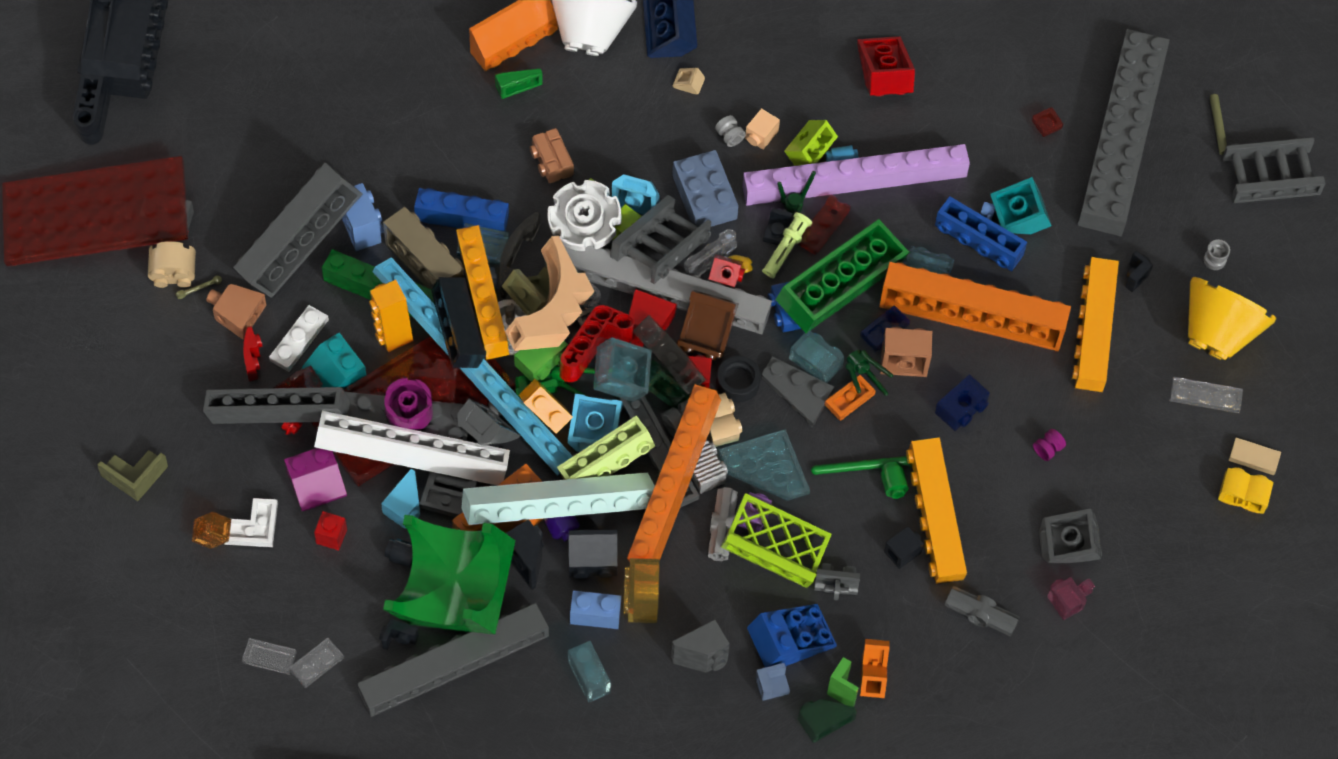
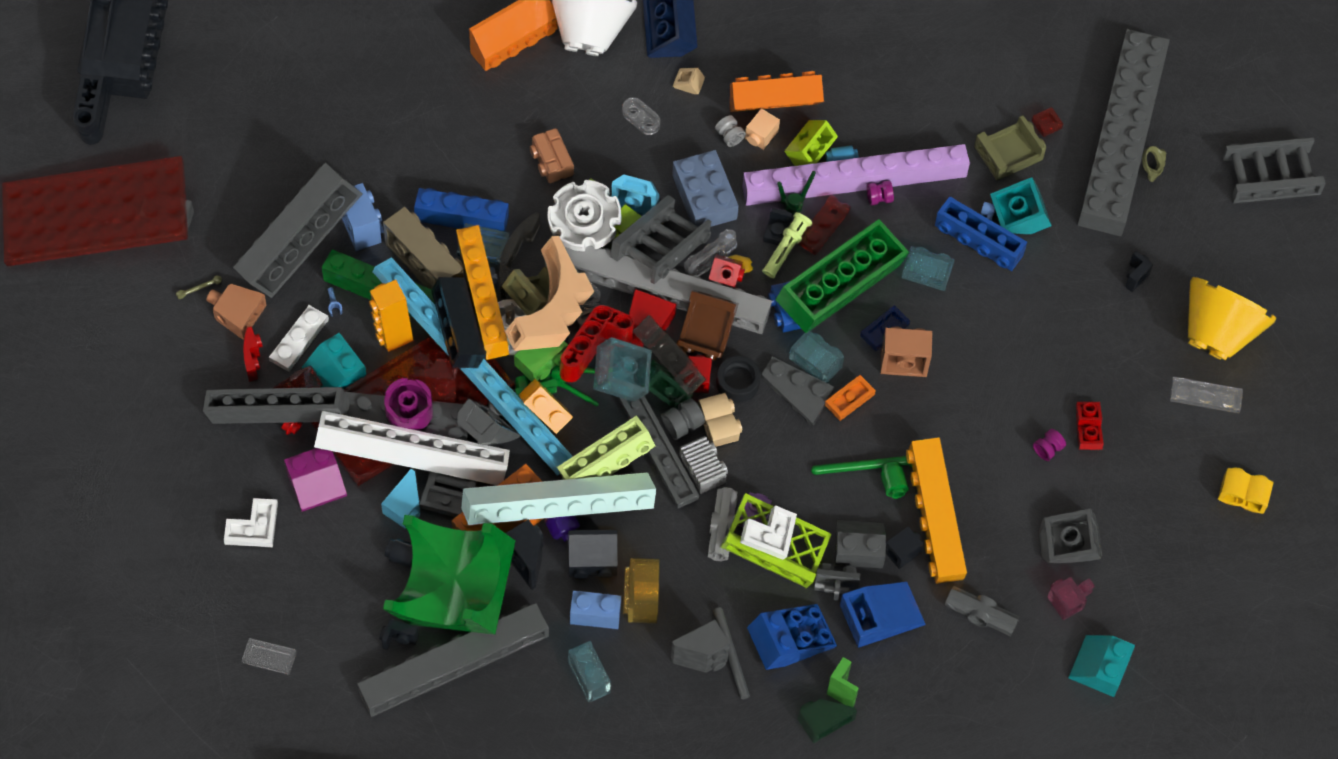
olive panel [97,450,168,501] -> none
tan brick [148,242,196,288] -> none
clear orange brick [192,512,231,549] -> none
clear plate [289,638,344,688] -> none
red brick [314,511,347,551] -> none
green slope [495,69,543,99] -> none
medium azure slope [568,394,623,452] -> none
orange brick [627,384,721,574] -> none
clear light blue plate [719,429,810,501] -> none
sand blue panel [755,663,790,701] -> none
dark green plant [845,350,893,396] -> none
red slope [857,36,915,96] -> none
orange brick [860,639,890,698] -> none
orange brick [879,262,1071,352] -> none
clear blue brick [935,374,990,431] -> none
light orange brick [1072,257,1119,392] -> none
light grey wheel [1203,239,1230,270] -> none
olive bar [1210,94,1227,155] -> none
tan tile [1229,438,1281,475] -> none
none -> medium blue hand [328,287,343,317]
none -> clear plate [622,98,661,135]
none -> dark grey bar [713,607,750,699]
none -> orange slope [730,71,824,112]
none -> white plate [740,506,797,560]
none -> dark grey slope [835,520,886,568]
none -> blue slope [840,582,925,648]
none -> magenta wheel [867,180,894,206]
none -> olive panel [974,115,1046,181]
none -> teal slope [1069,635,1135,697]
none -> red slope [1076,402,1104,450]
none -> olive piece [1142,146,1167,182]

